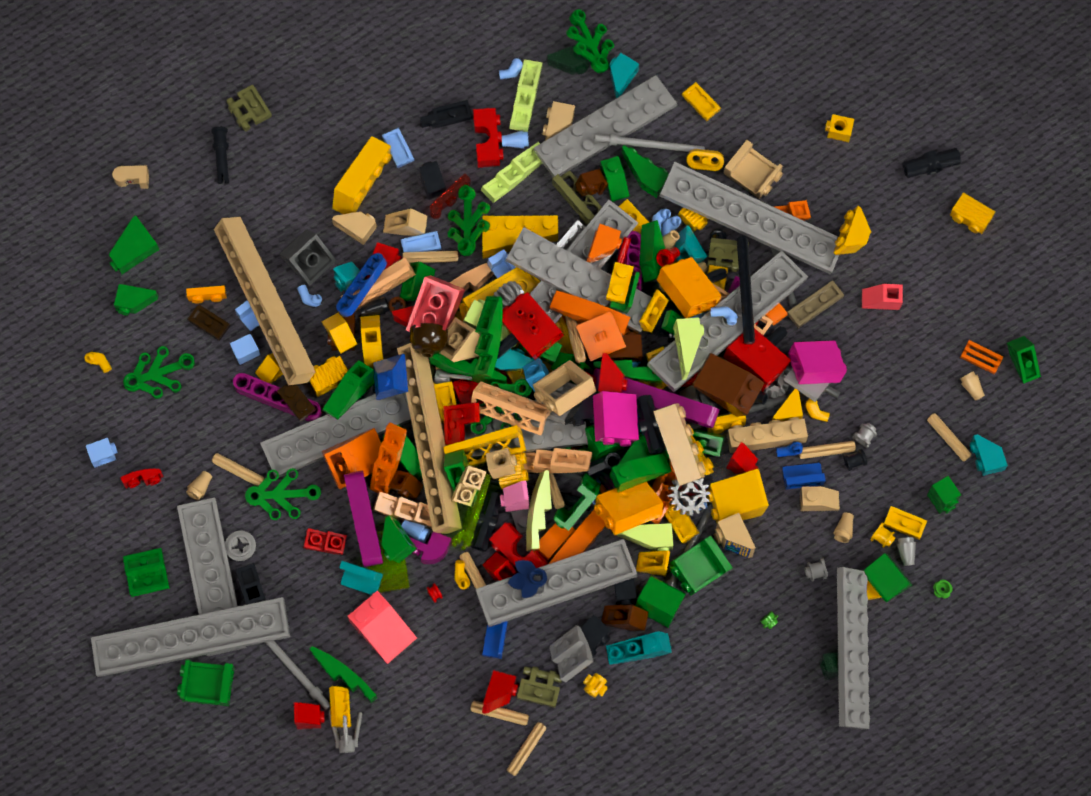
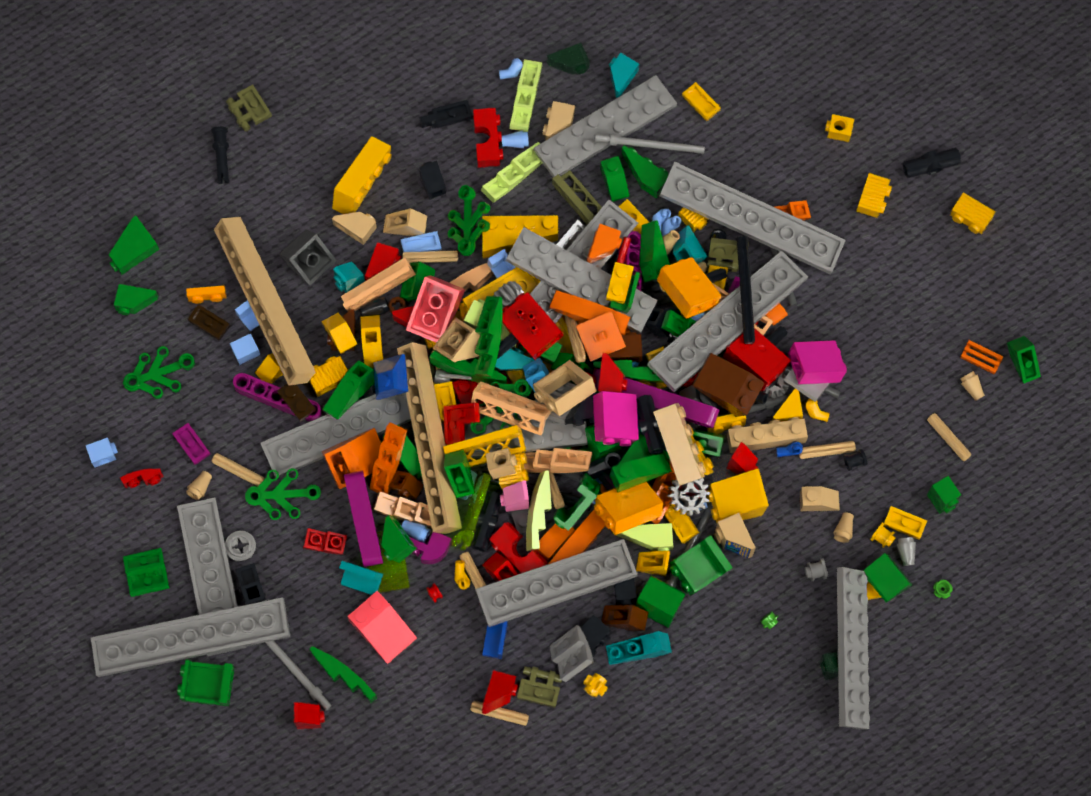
yellow arm [84,352,112,373] -> none
tan leg [112,165,149,189] -> none
light blue arm [297,285,322,307] -> none
light grey plant [327,709,362,753] -> none
yellow plate [329,686,351,728] -> none
blue beam [336,253,387,317] -> none
light blue tile [382,128,414,168] -> none
dark brown cylinder [410,323,448,357] -> none
clear red plate [430,174,471,219] -> none
tan slope [451,465,486,507] -> none
tan axle [507,722,546,776] -> none
dark blue plate [508,560,547,598] -> none
green plant [566,9,614,73] -> none
reddish brown brick [575,169,608,196] -> none
yellow slope [639,289,669,332] -> none
red cone [656,247,680,267] -> none
yellowish green slope [673,317,704,380] -> none
yellow plate [687,149,724,171] -> none
light blue arm [711,306,738,325] -> none
tan panel [724,140,783,199] -> none
blue panel [782,463,825,490] -> none
dark tan plate [787,281,844,329] -> none
yellow slope [833,206,871,255] -> none
light grey brick [852,423,877,448] -> none
coral slope [862,284,903,310] -> none
teal slope [969,434,1008,476] -> none
none -> magenta plate [172,423,211,465]
none -> yellow brick [856,173,892,218]

